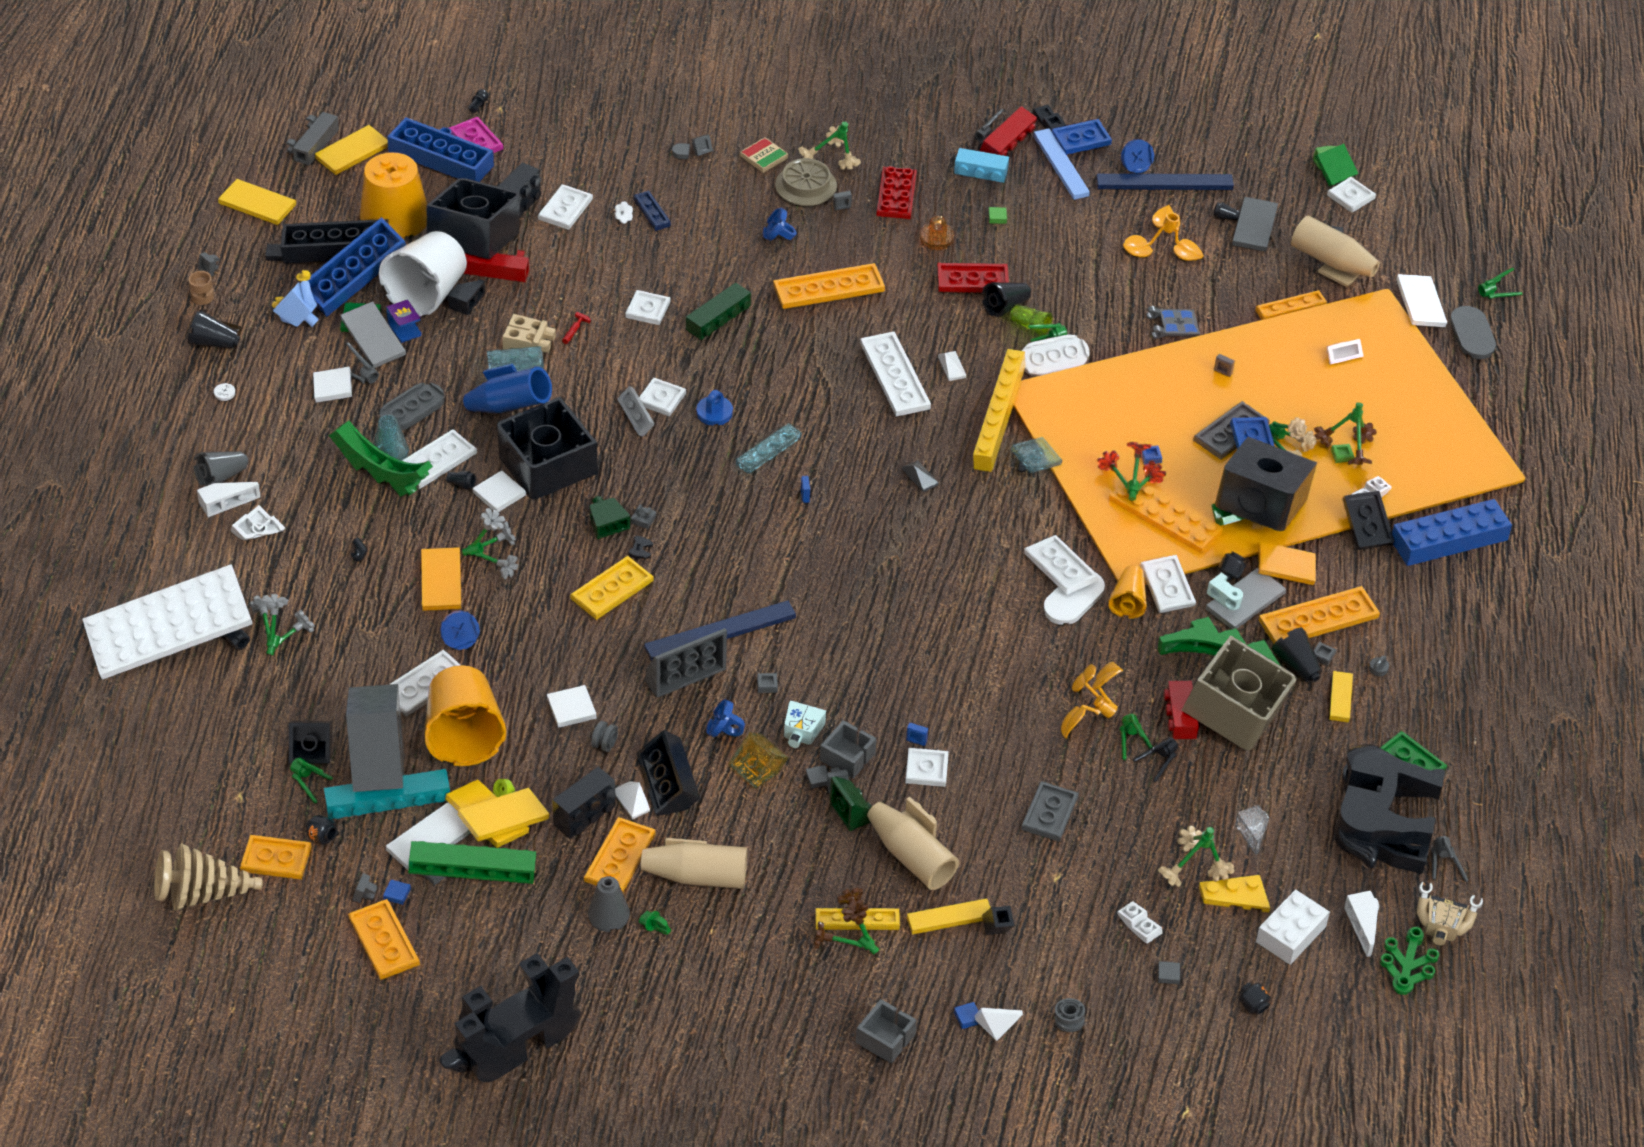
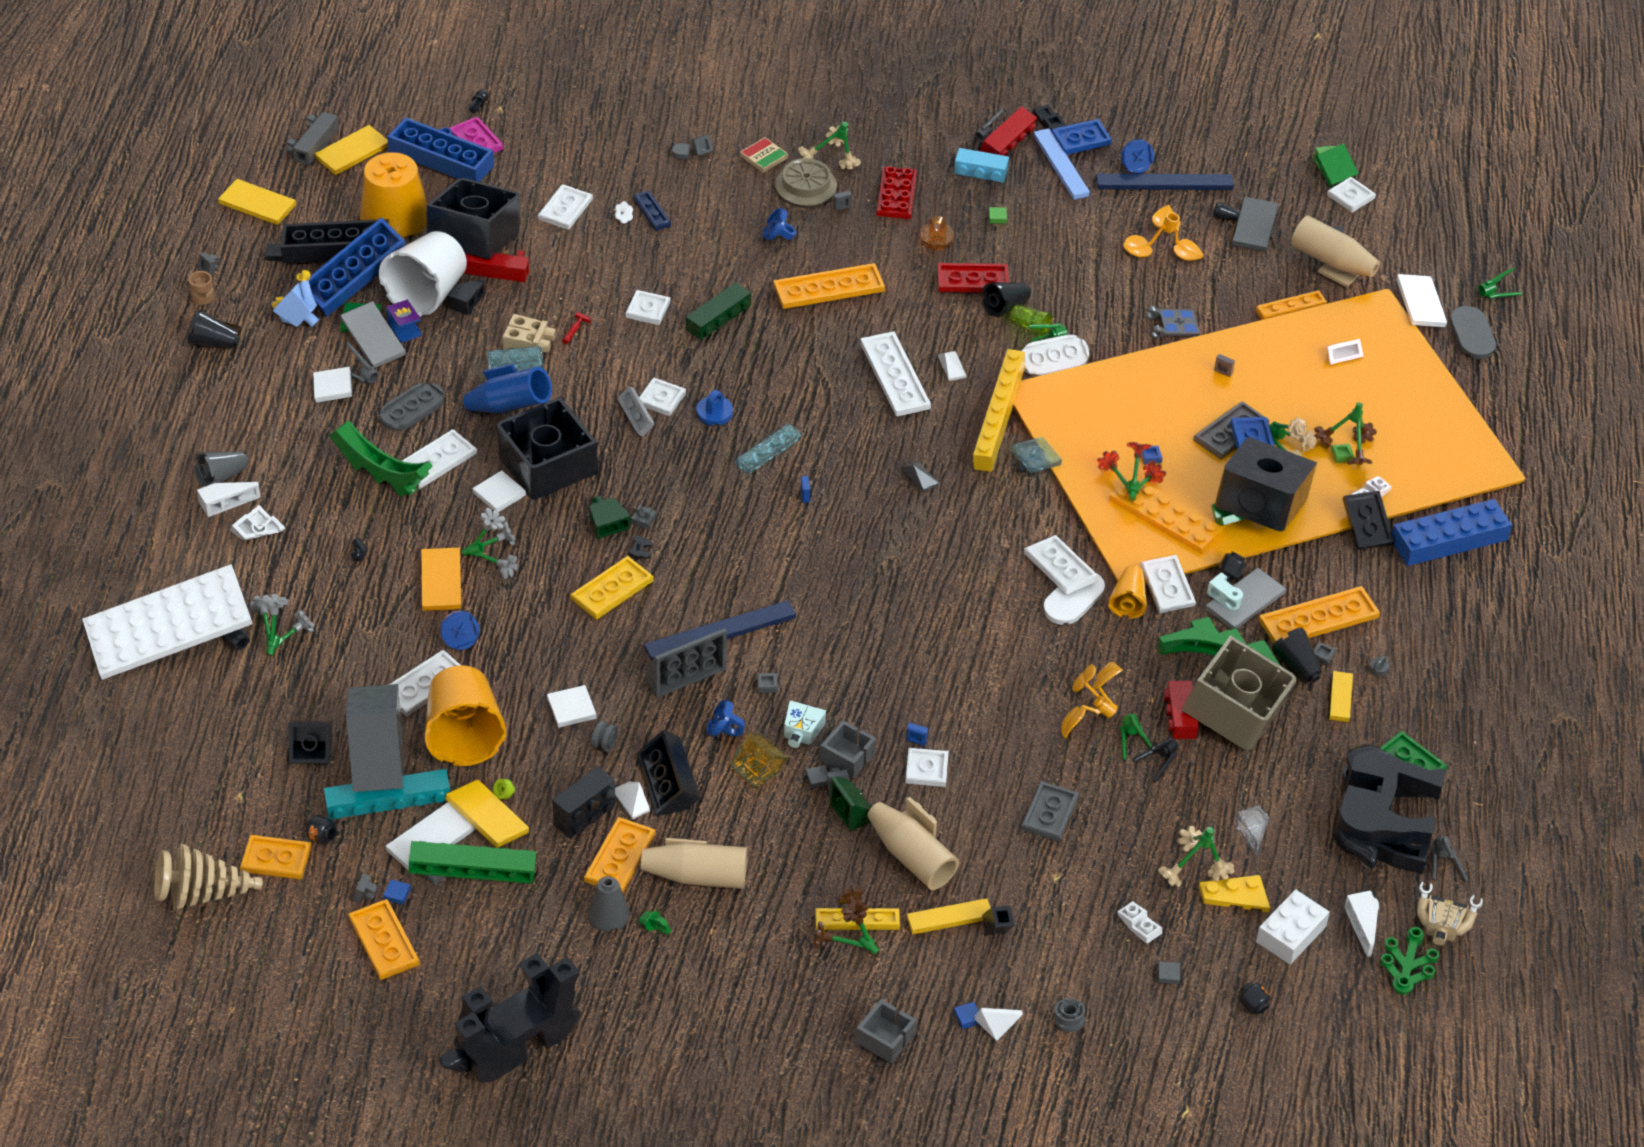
white piece [214,383,235,401] -> none
green plant [290,758,333,803] -> none
clear light blue cone [373,415,409,461] -> none
black cone [446,471,476,490] -> none
yellow tile [457,788,550,841] -> none
black brick [498,162,542,217] -> none
light orange tile [1258,542,1316,585] -> none

